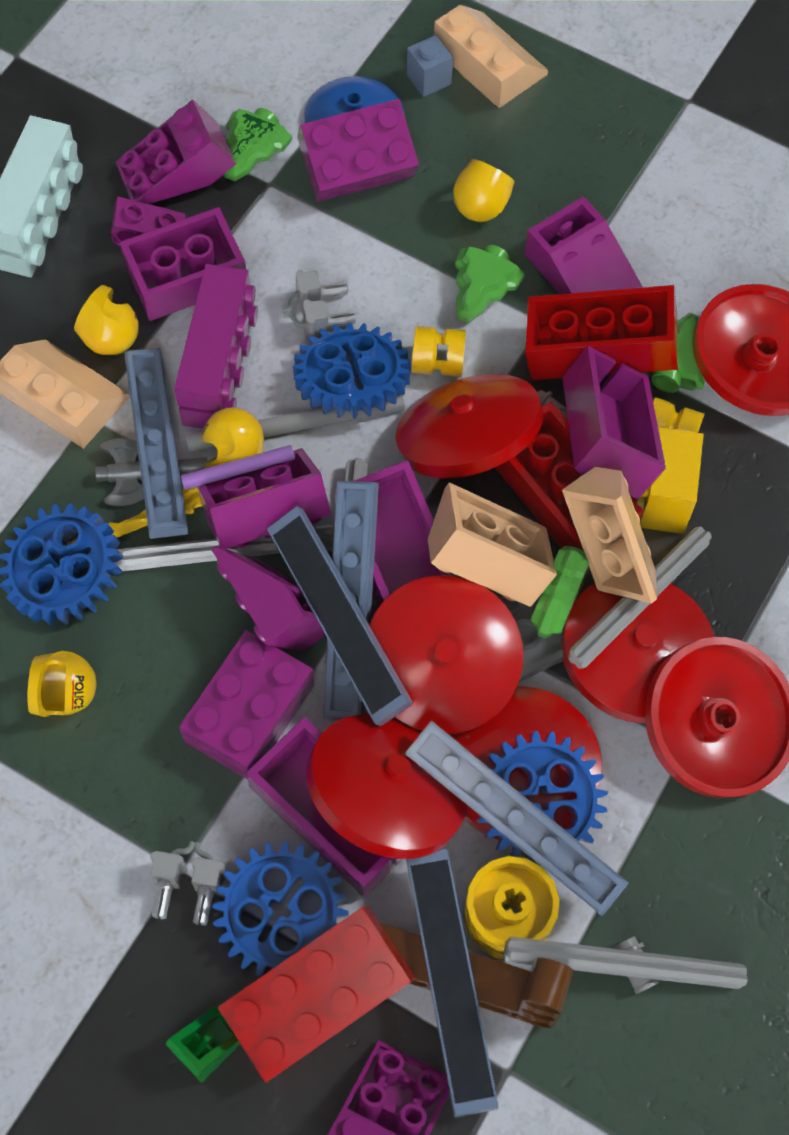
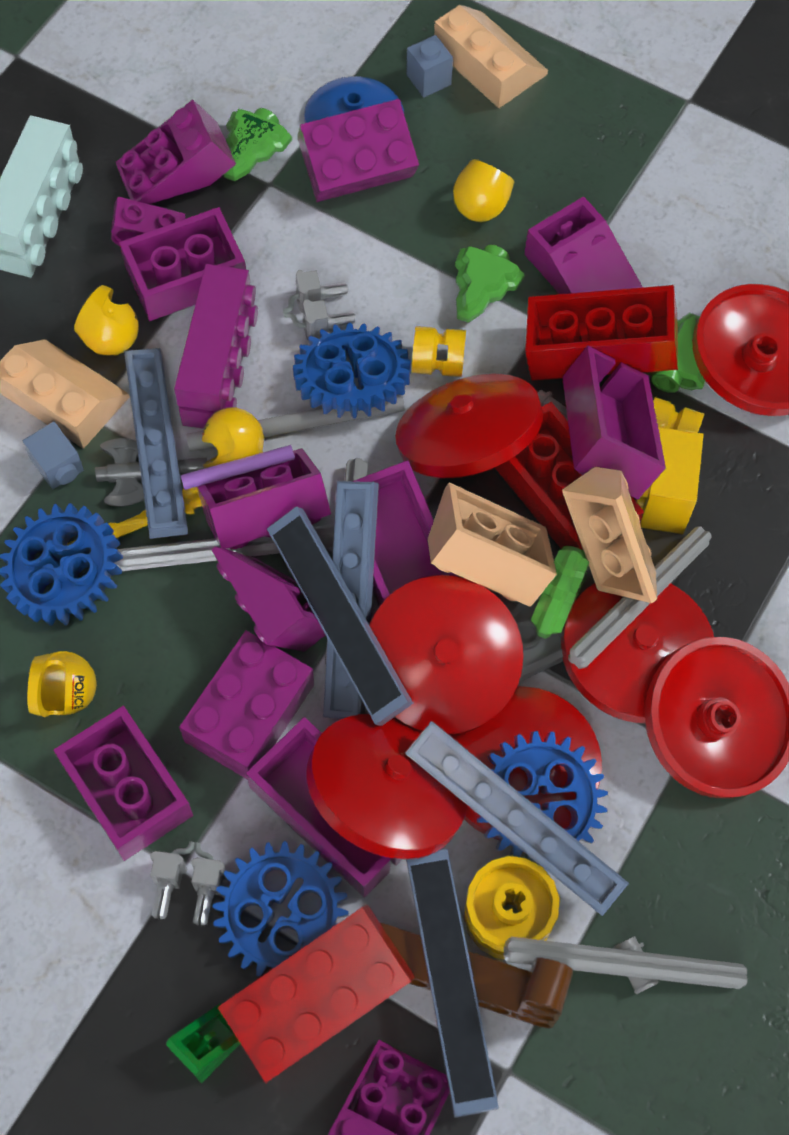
none -> sand blue brick [22,422,84,490]
none -> magenta brick [53,705,193,861]

